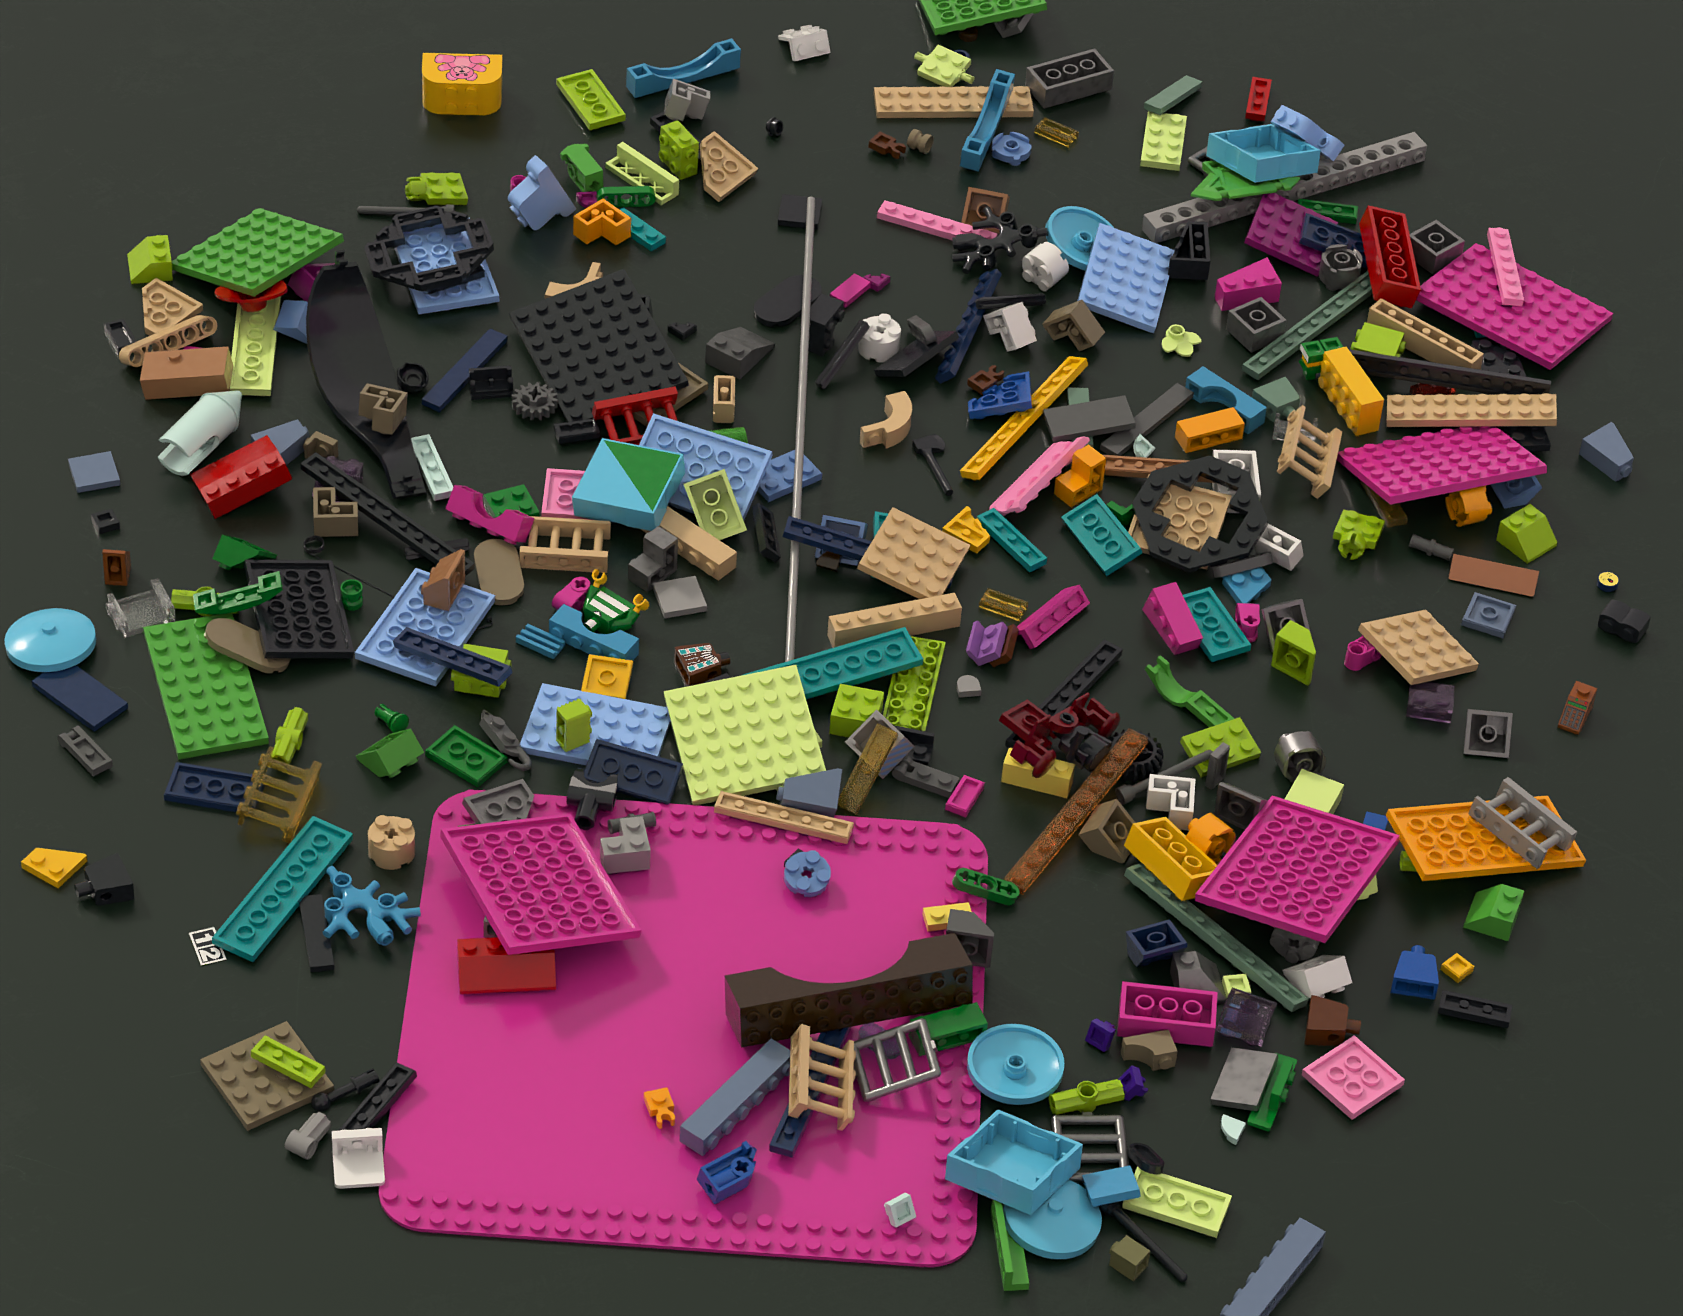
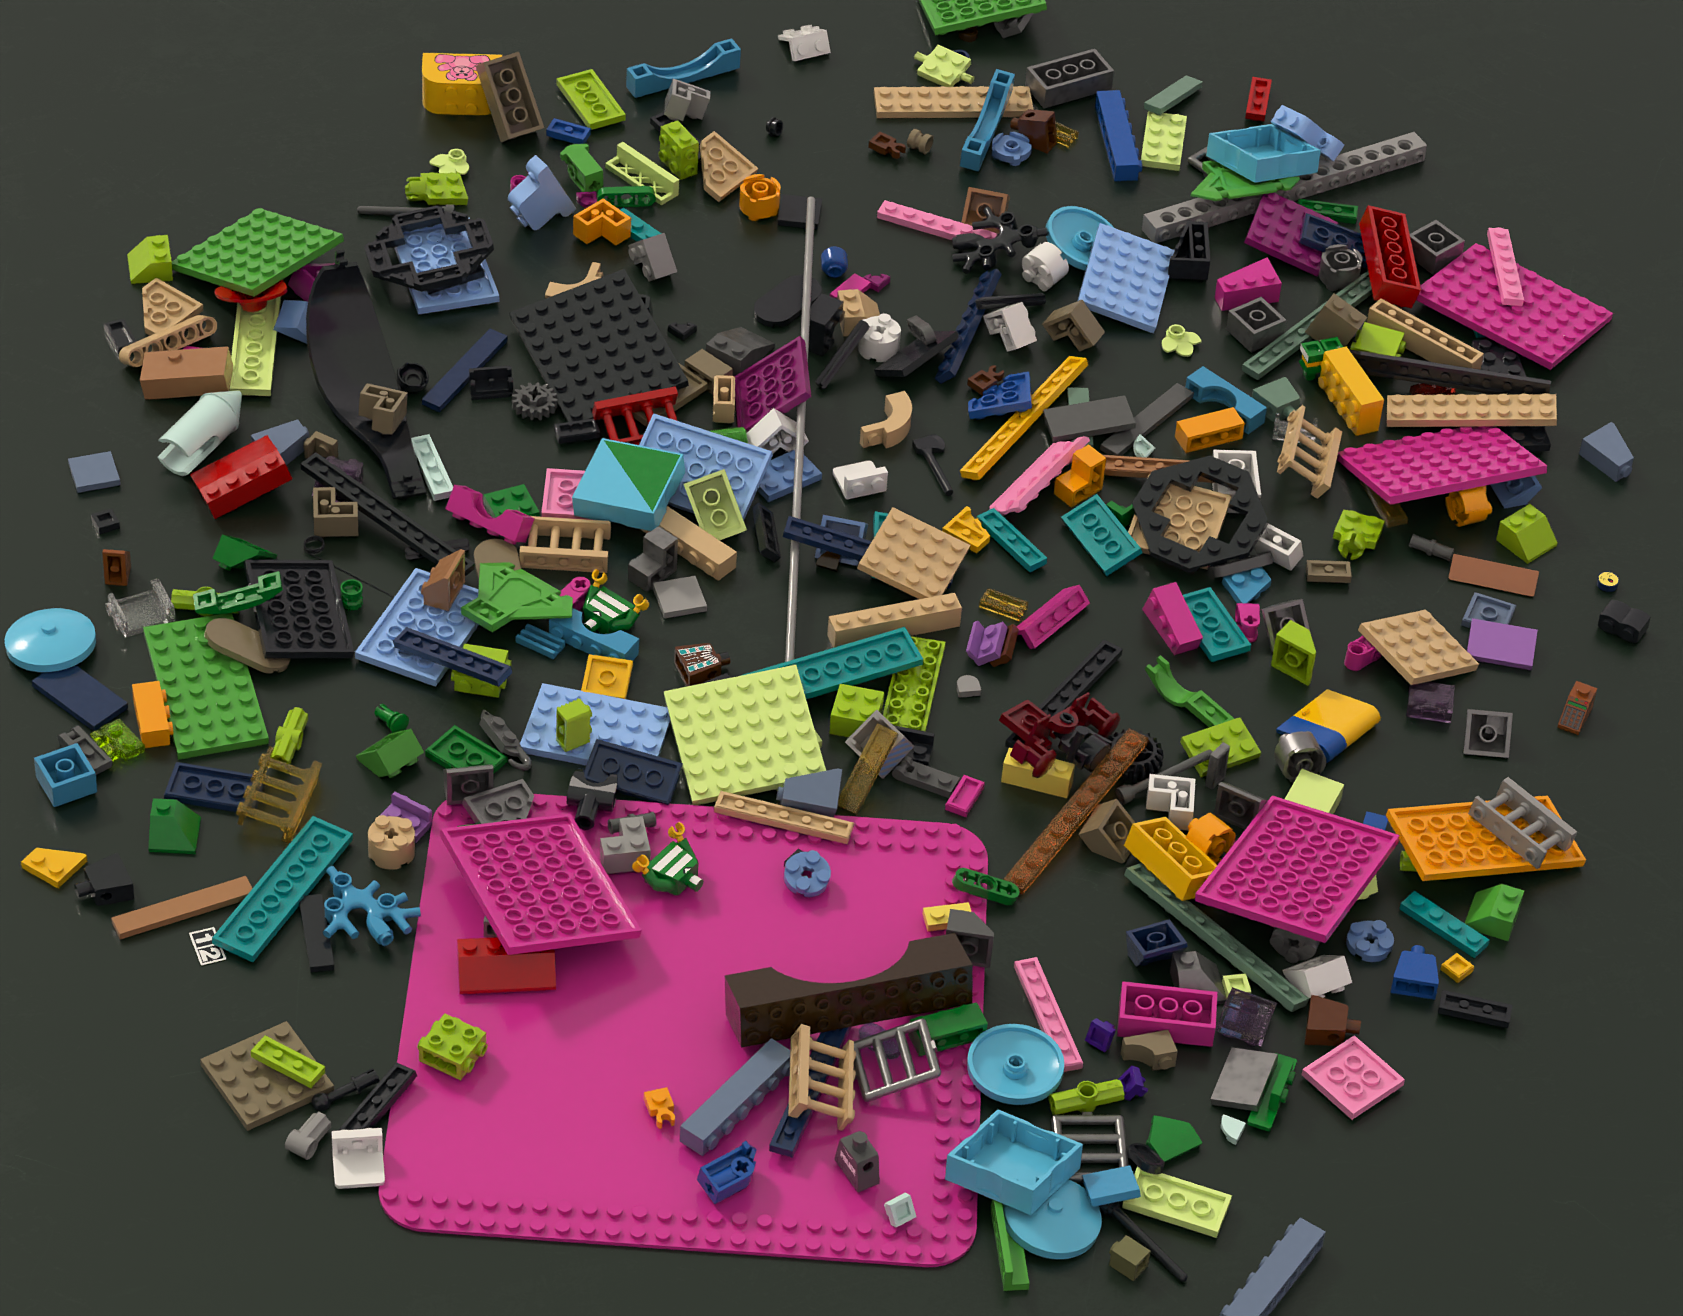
none -> dark azure brick [34,743,97,807]
none -> clear neon green plate [90,719,145,762]
none -> medium nougat tile [111,876,253,939]
none -> light orange brick [132,681,174,749]
none -> green slope [148,798,201,854]
none -> medium lavender bracket [381,792,432,843]
none -> lime brick [417,1013,488,1080]
none -> yellowish green plate [430,149,469,175]
none -> flat silver slope [443,764,493,805]
none -> bright green plate [461,562,573,632]
none -> dark tan brick [475,52,544,142]
none -> blue plate [546,118,591,144]
none -> light grey brick [628,233,677,282]
none -> green torso [632,822,704,895]
none -> dark tan brick [685,349,733,395]
none -> magenta plate [734,336,811,433]
none -> light orange brick [739,174,781,221]
none -> white brick [746,408,809,454]
none -> blue head [821,246,848,277]
none -> white bracket [833,461,888,500]
none -> dark grey torso [835,1131,880,1192]
none -> tan slope [837,289,880,337]
none -> reddish brown torso [1010,109,1057,154]
none -> bright pink tile [1014,957,1083,1072]
none -> blue brick [1095,90,1142,181]
none -> green slope [1146,1115,1203,1163]
none -> yellow door [1276,689,1381,763]
none -> dark tan slope [1305,293,1367,347]
none -> dark tan plate [1306,560,1352,583]
none -> medium blue plate [1346,920,1394,962]
none -> teal plate [1400,891,1489,958]
none -> medium lavender tile [1467,618,1538,670]

